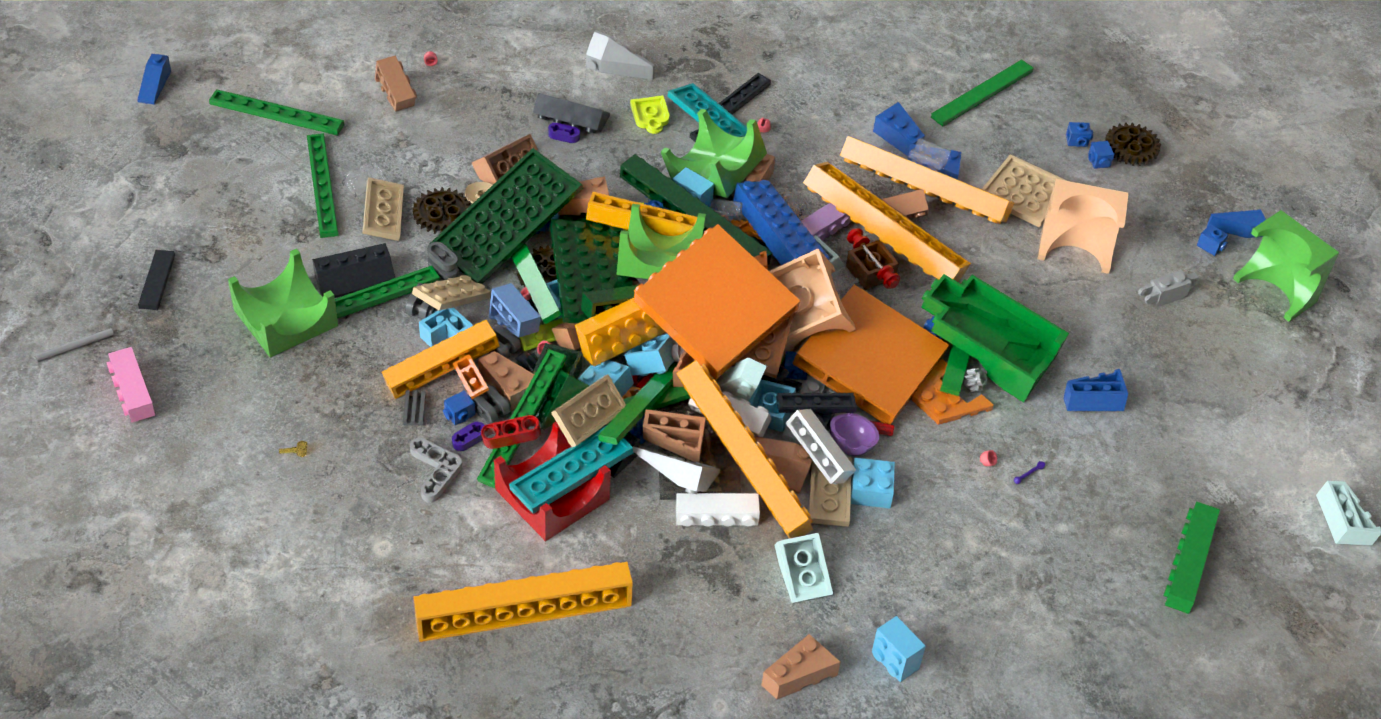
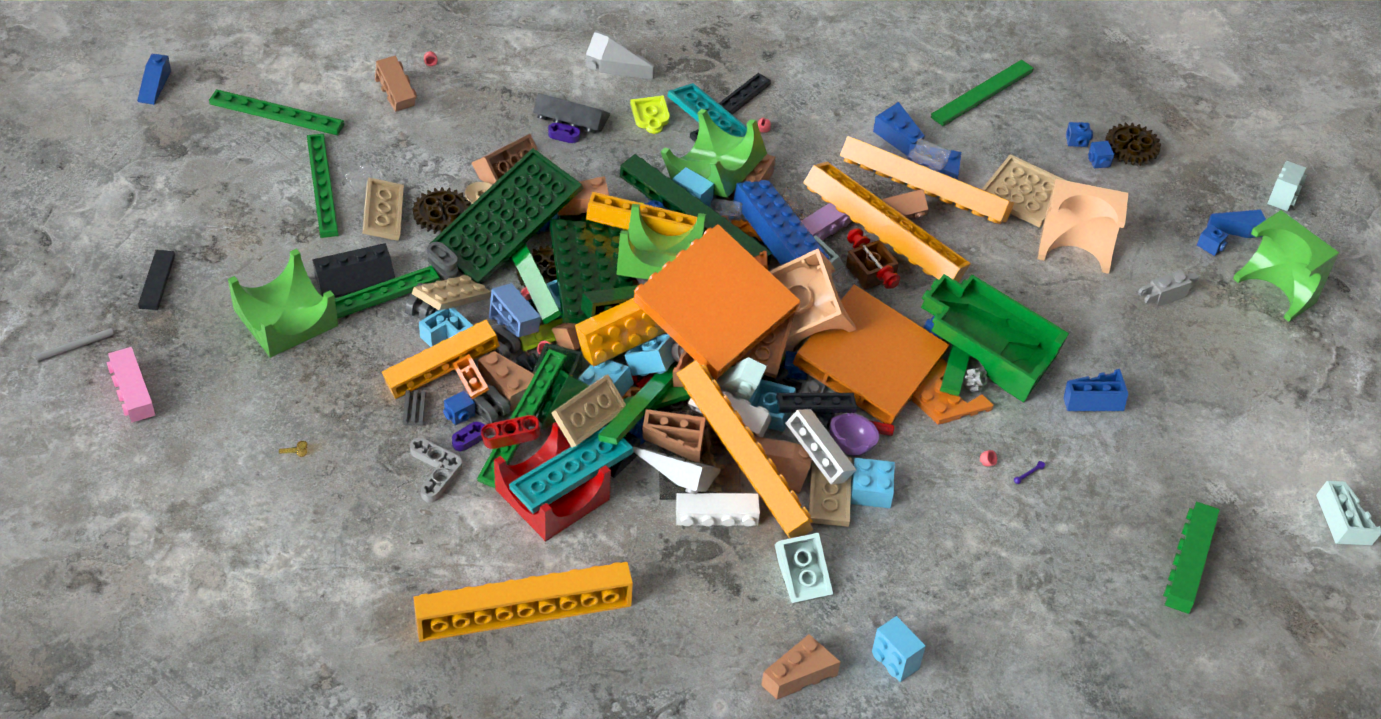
none -> light aqua wedge [1267,160,1307,211]

